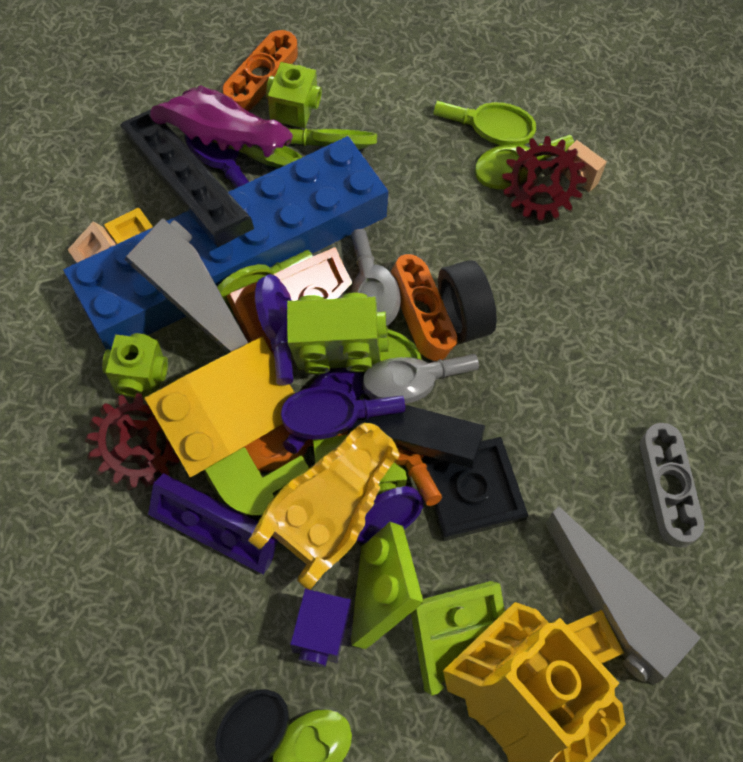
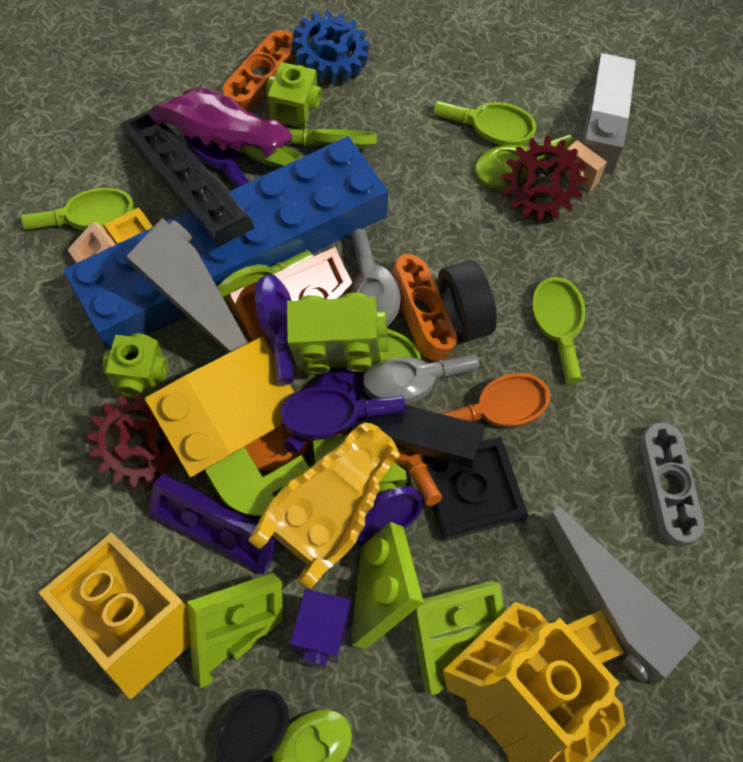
none -> lime piece [21,188,134,231]
none -> yellow slope [39,532,190,700]
none -> lime wing [187,573,283,688]
none -> blue gear [291,10,370,85]
none -> orange piece [440,373,550,428]
none -> lime piece [532,277,586,385]
none -> slope [581,53,636,174]

